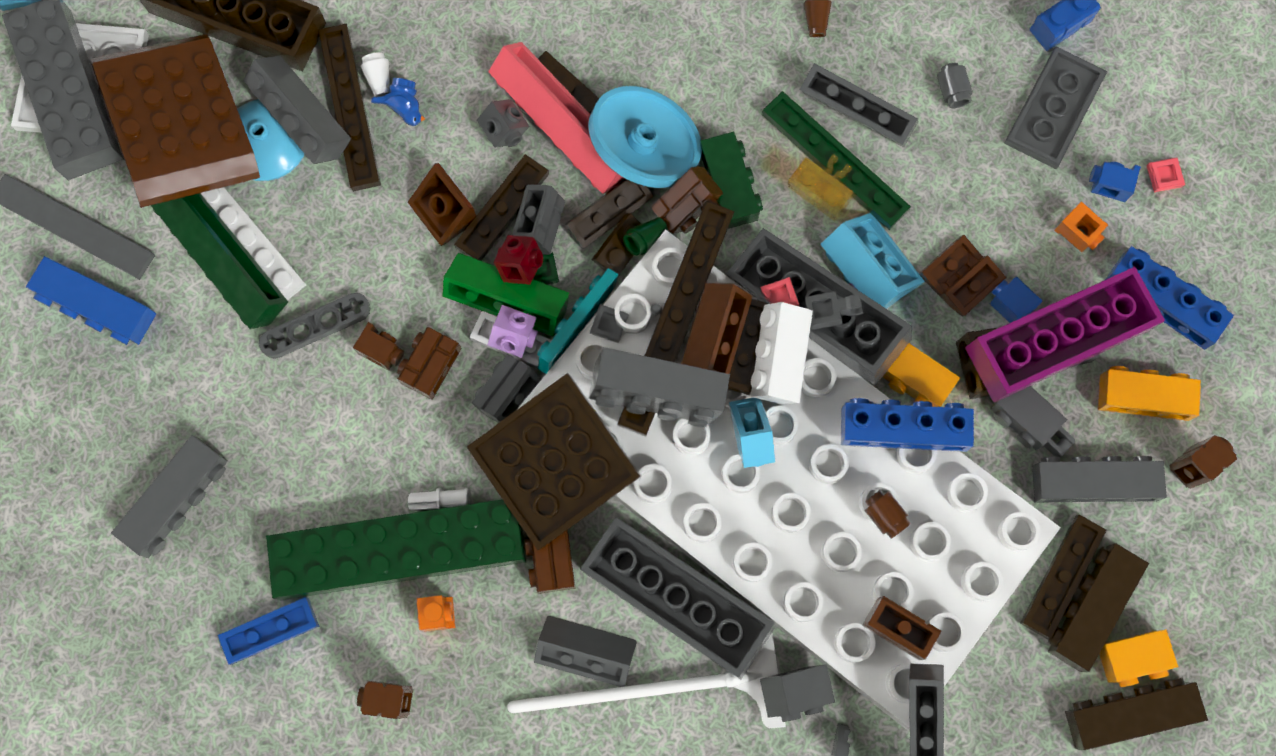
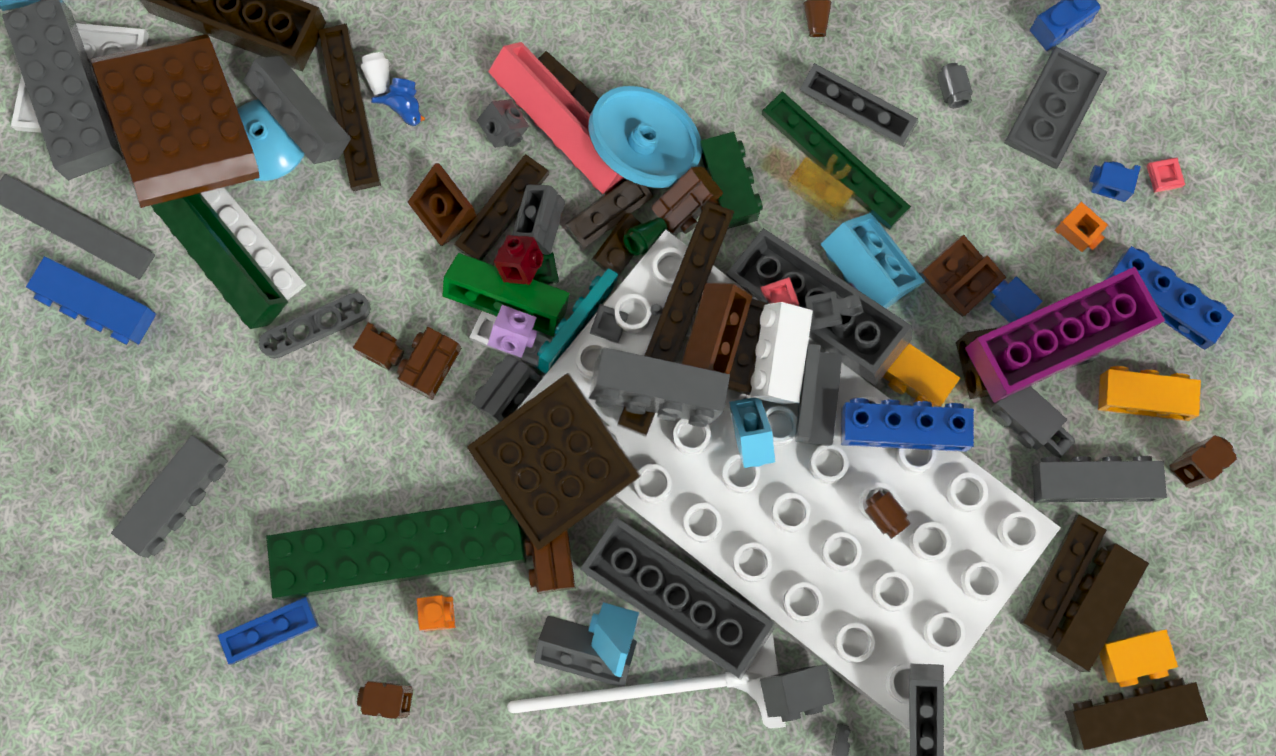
white axle [408,488,471,511] -> none
reddish brown brick [862,596,941,660] -> none
none -> medium azure slope [588,602,639,677]
none -> dark grey panel [795,344,842,446]

